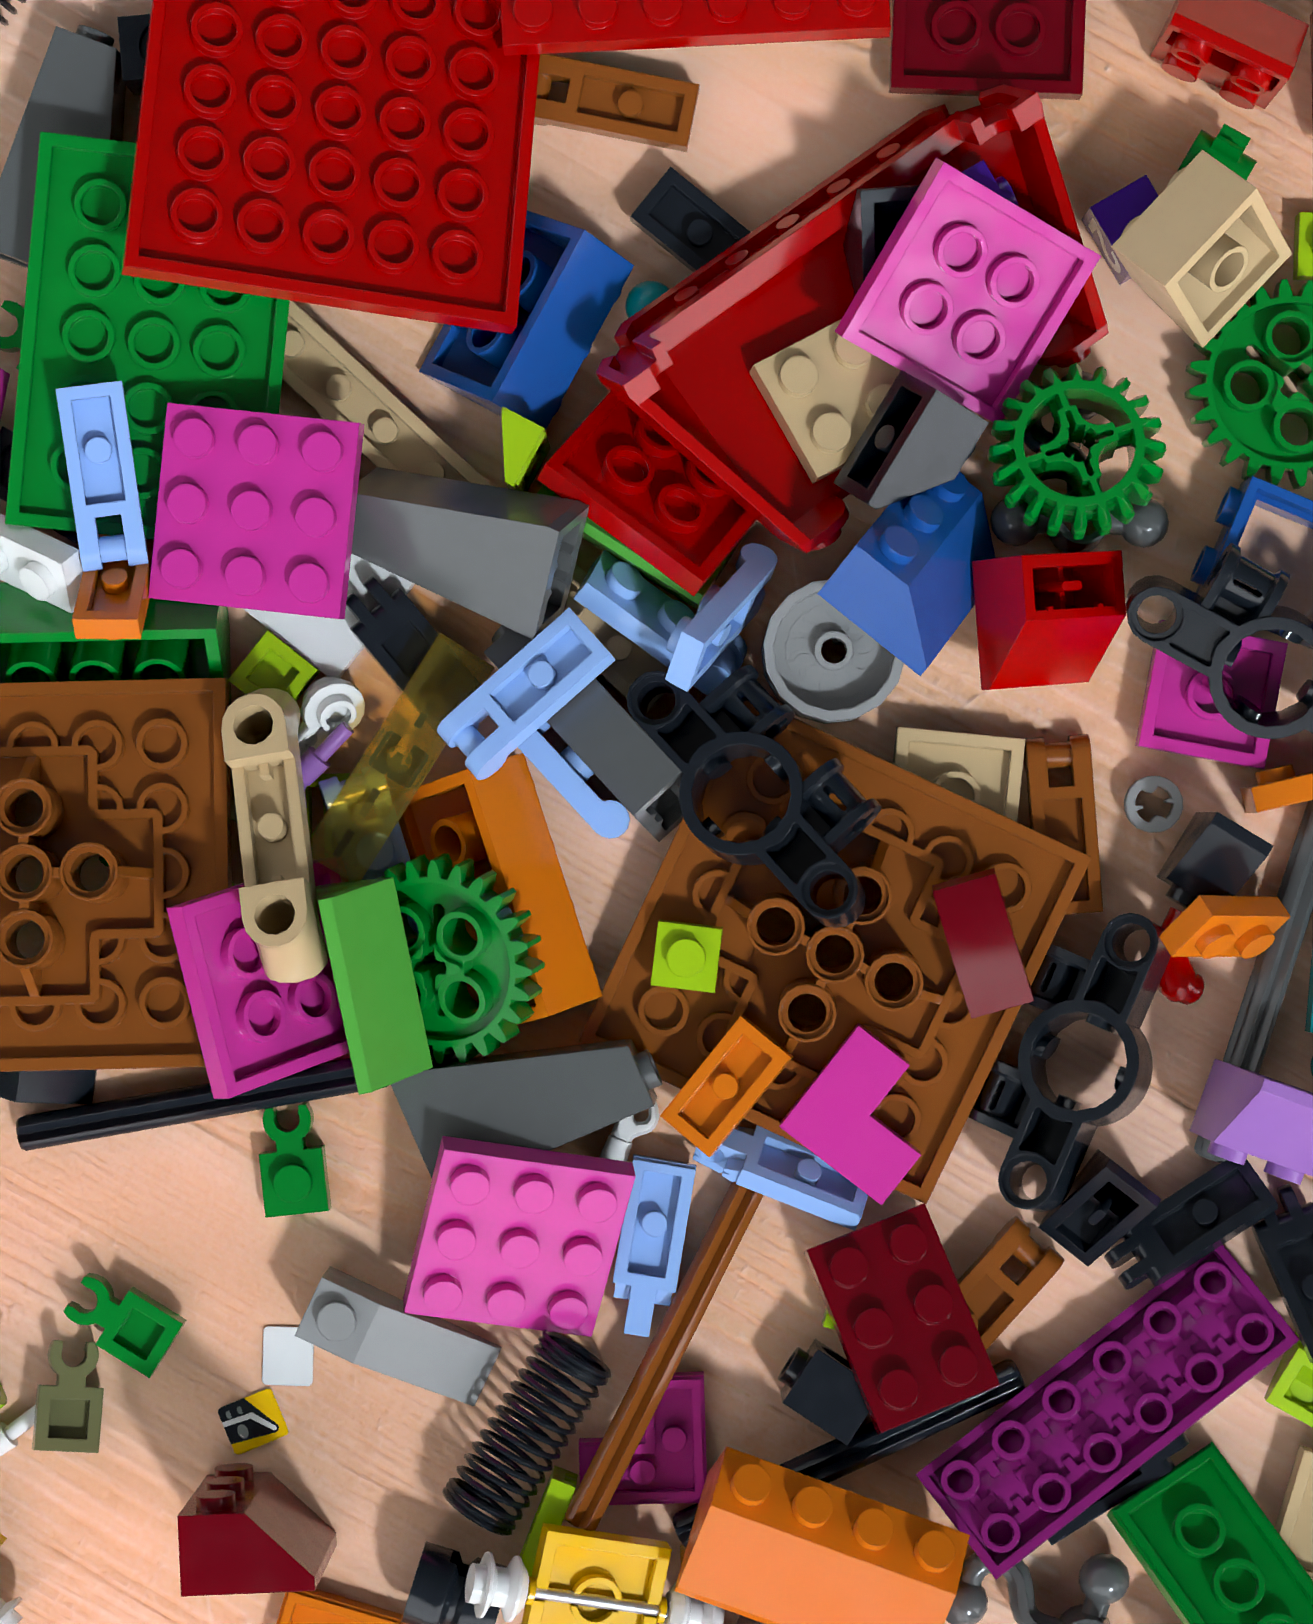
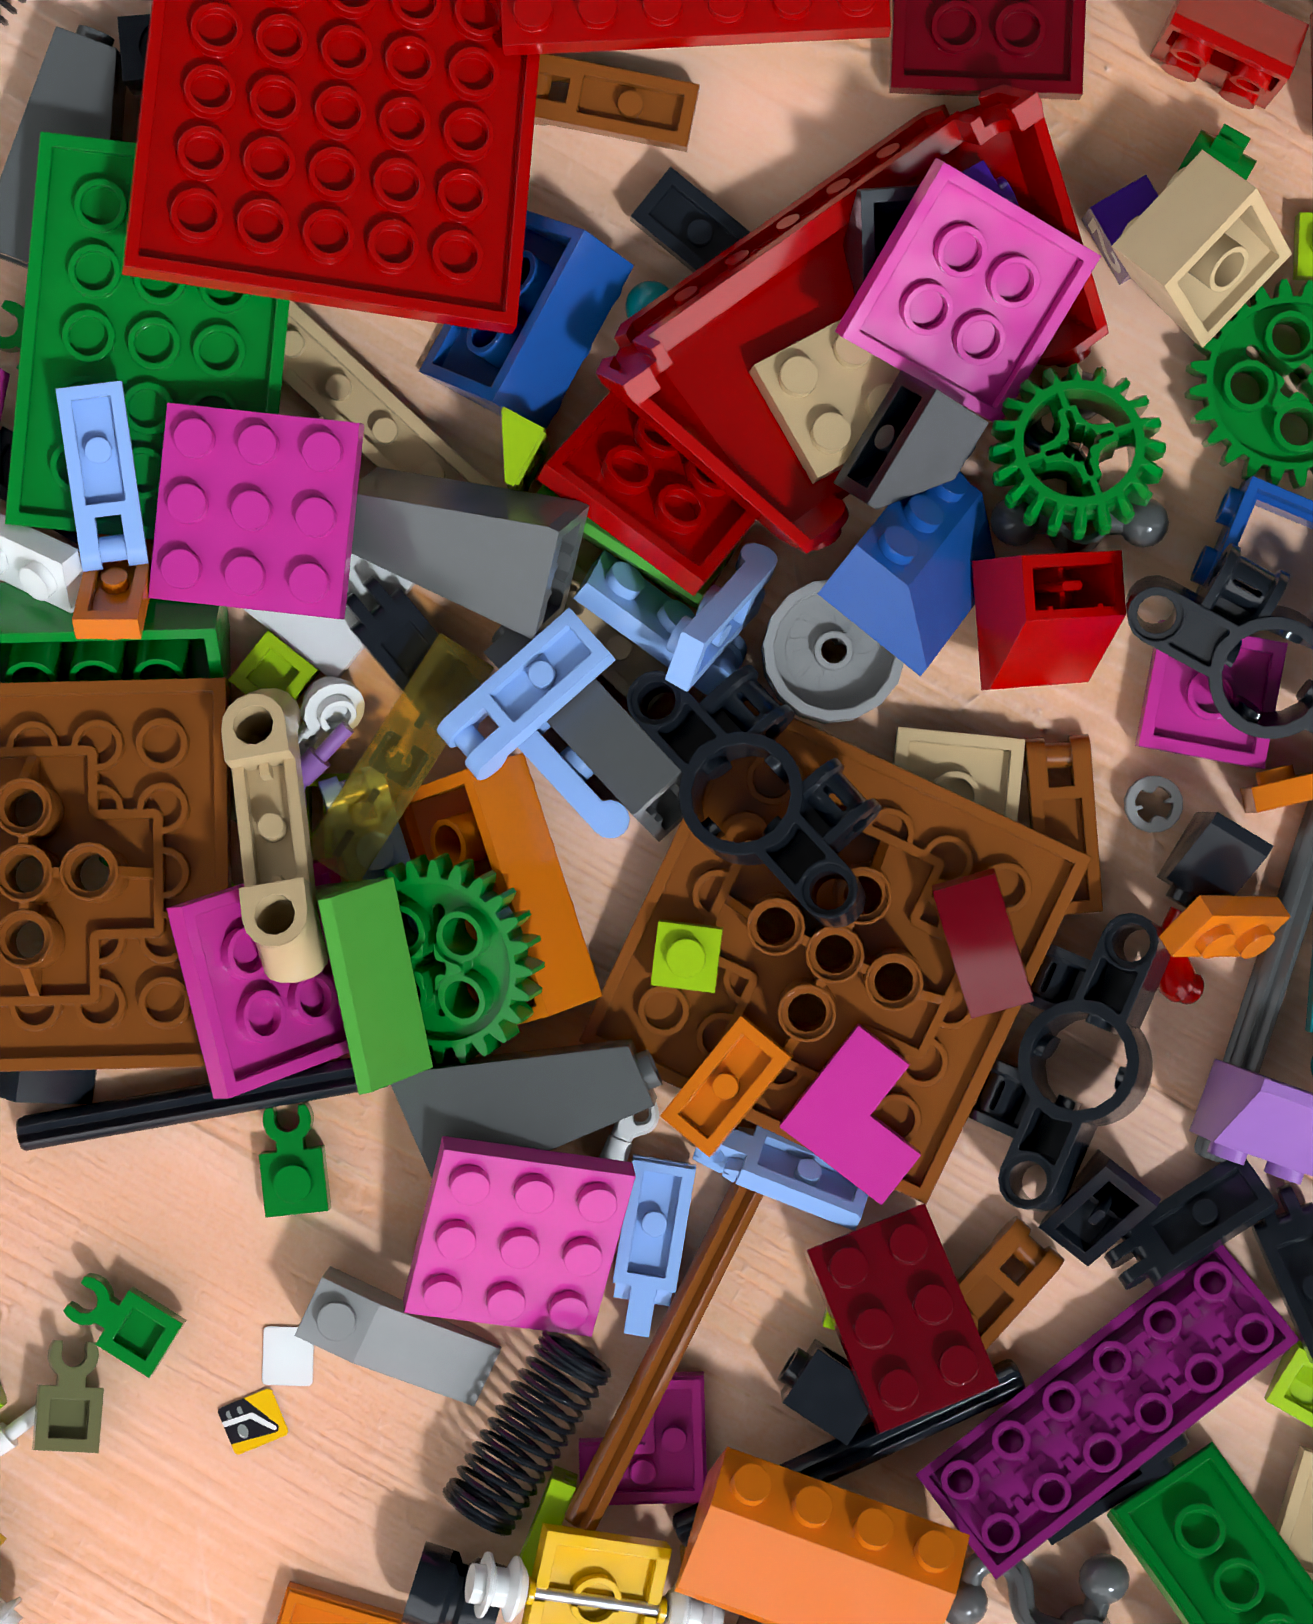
dark red slope [177,1463,337,1597] -> none

